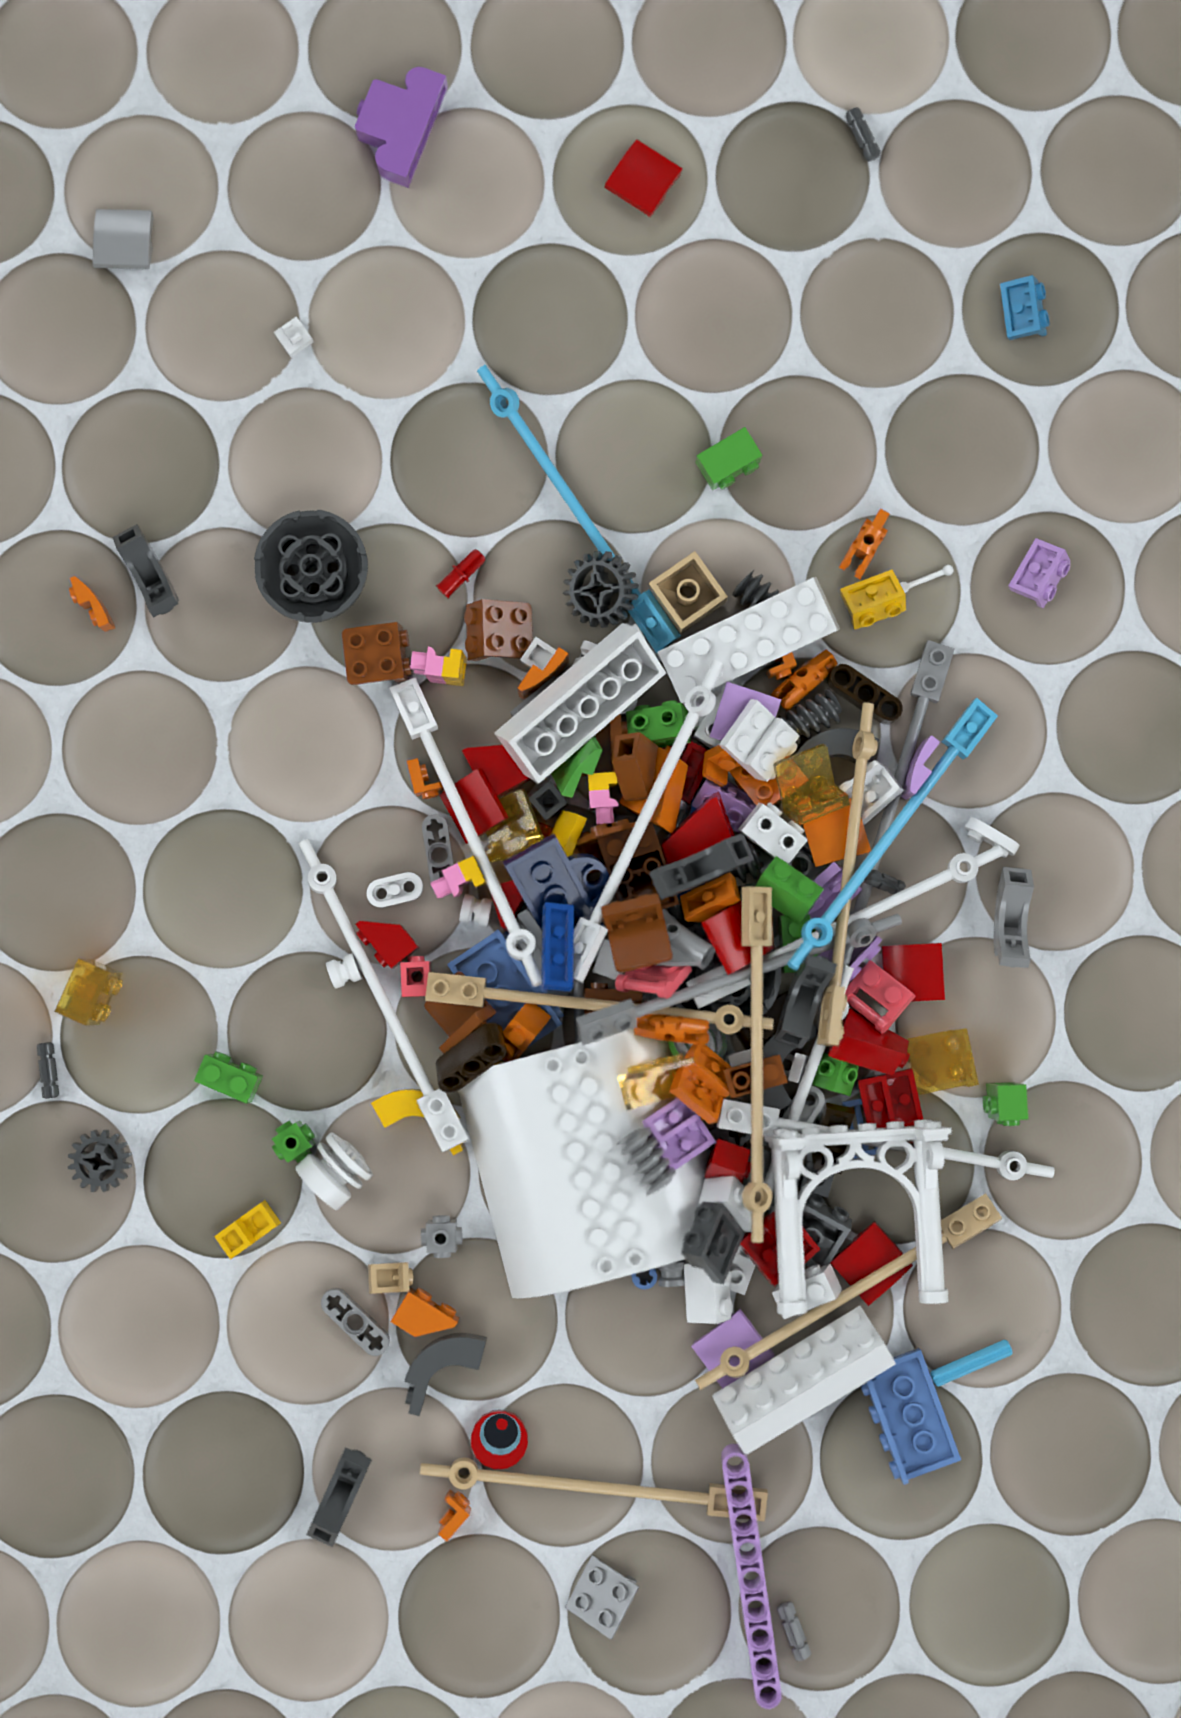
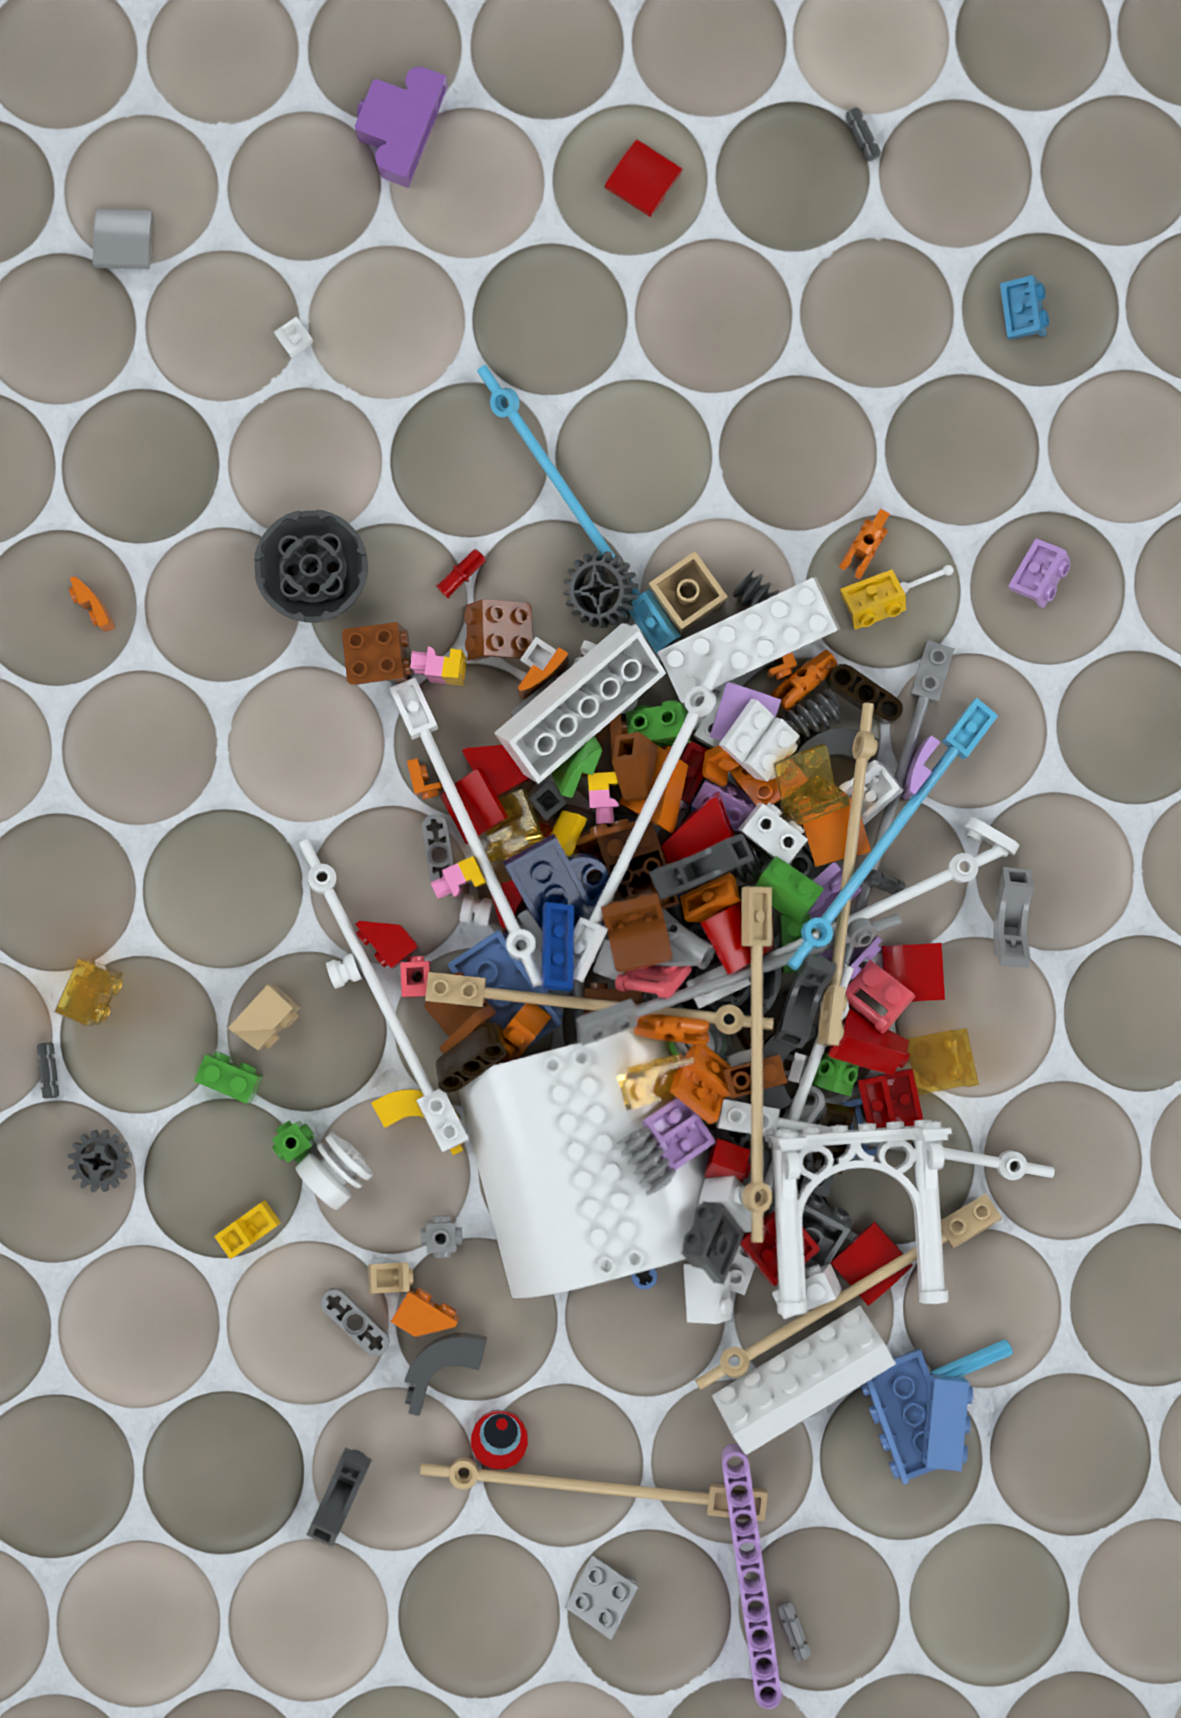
dark grey arch [112,524,179,618] -> none
white plate [367,872,424,908] -> none
orange bracket [438,1489,472,1542] -> none
light grey wheel [658,1260,686,1287] -> none
lavender slope [691,1309,775,1388] -> none
bright green brick [695,427,763,491] -> none
bright green brick [983,1082,1029,1126] -> none
none -> tan slope [228,985,301,1051]
none -> medium blue brick [922,1374,973,1471]

